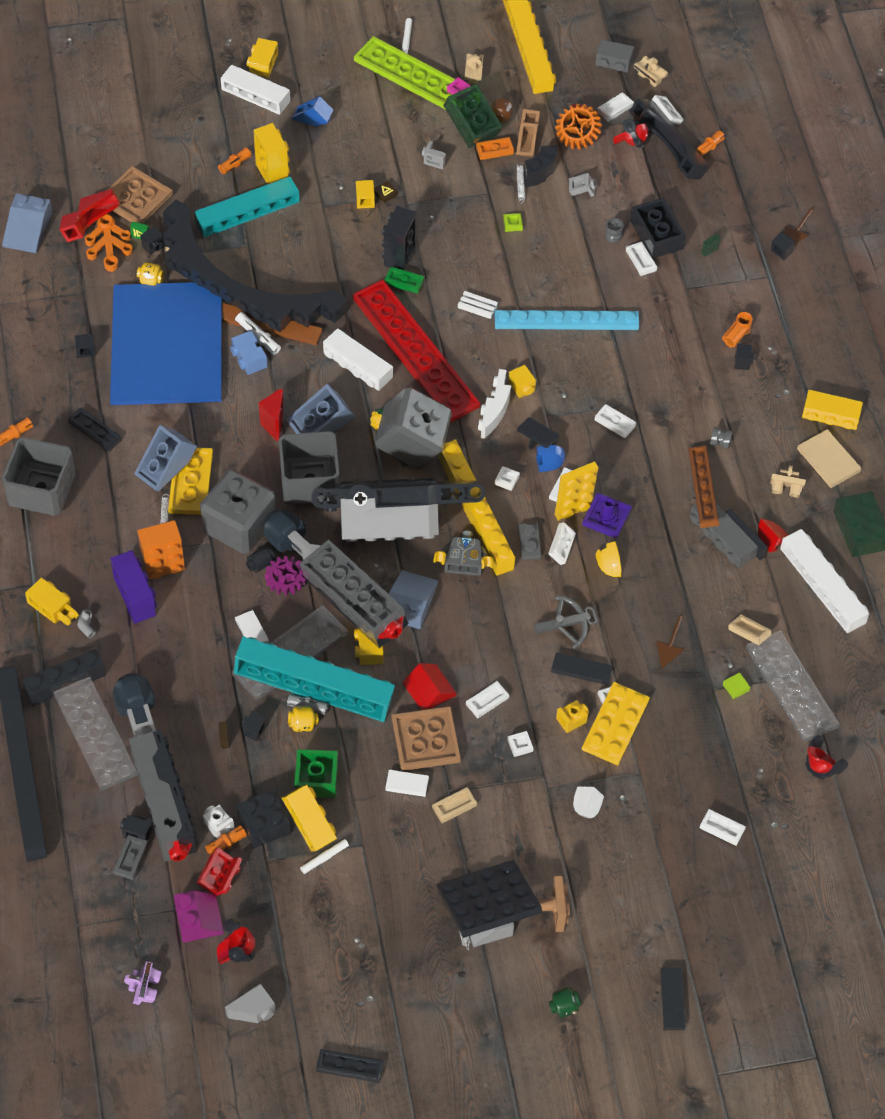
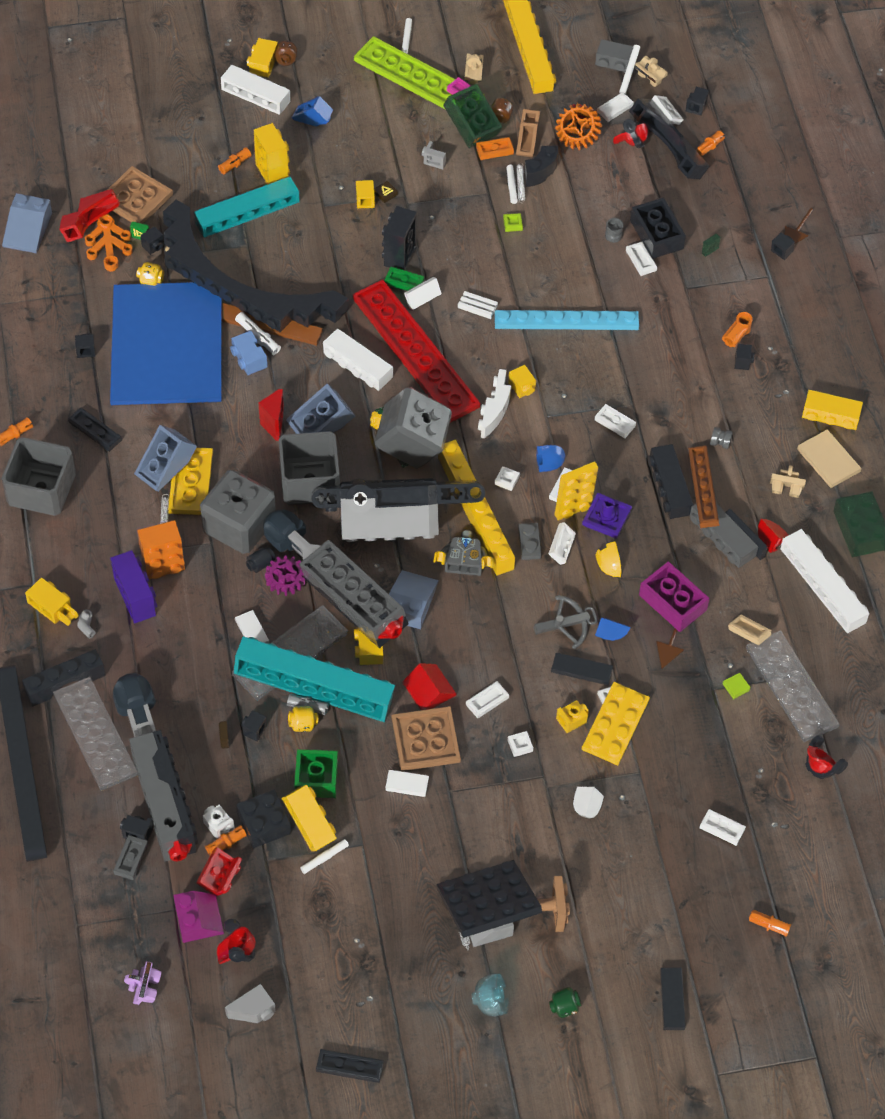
tan tile [432,787,477,823] -> none
black panel [517,417,560,449] -> none
light grey bracket [569,173,597,197] -> none
none -> reddish brown head [275,40,297,66]
none -> white tile [404,277,442,310]
none -> clear light blue cylinder [472,973,509,1017]
none -> white piece [506,165,517,204]
none -> blue brick [595,616,631,641]
none -> white bar [619,45,640,94]
none -> magenta brick [639,561,710,632]
none -> black brick [648,444,693,519]
none -> black brick [685,86,709,116]
none -> orange axle [749,910,791,937]

